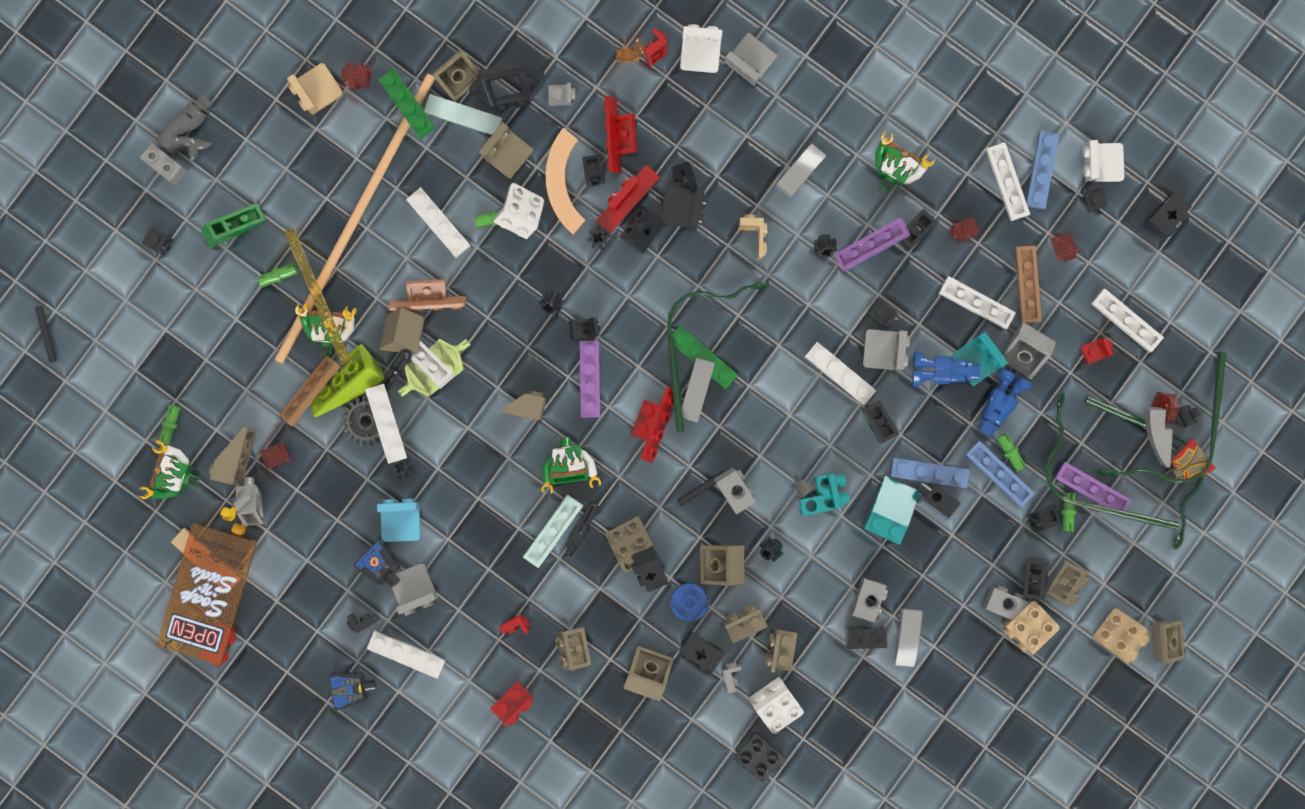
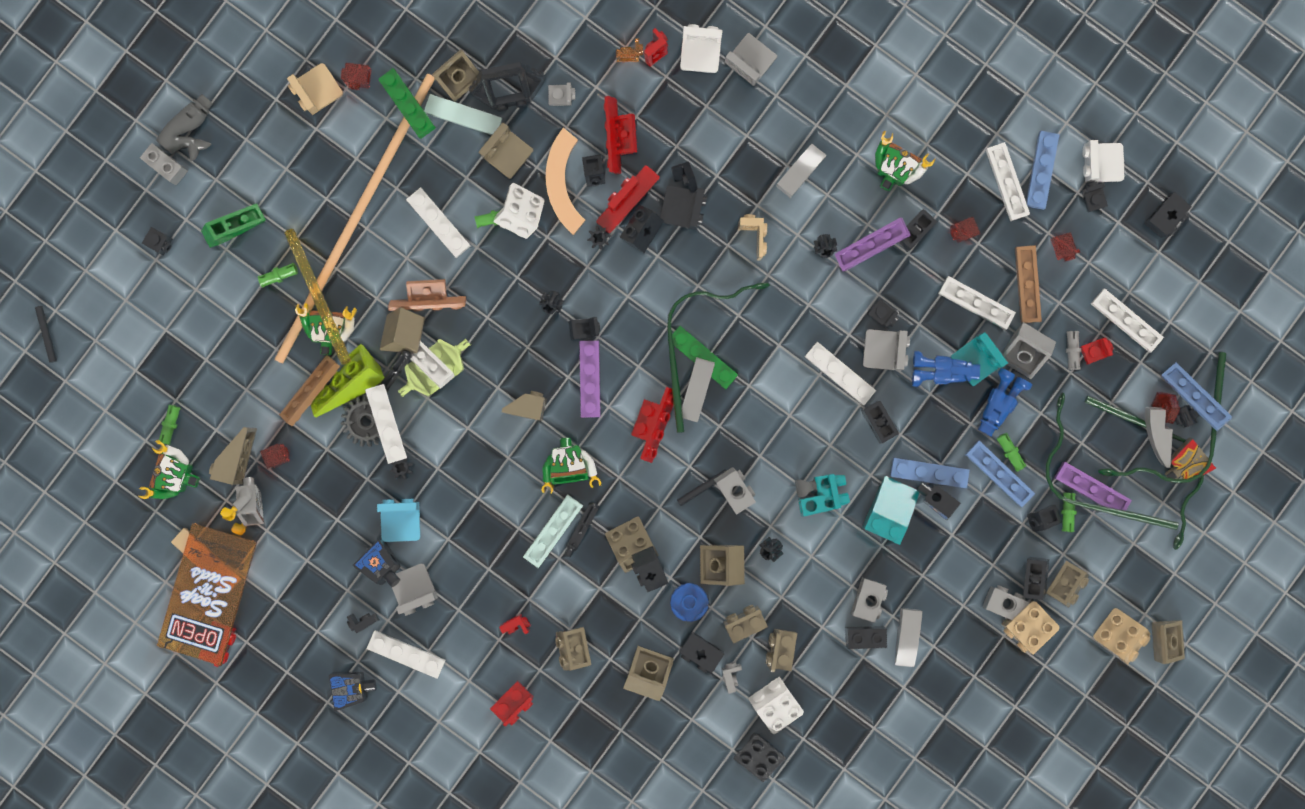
none -> light grey pin [1066,331,1081,370]
none -> medium blue plate [1161,363,1232,431]

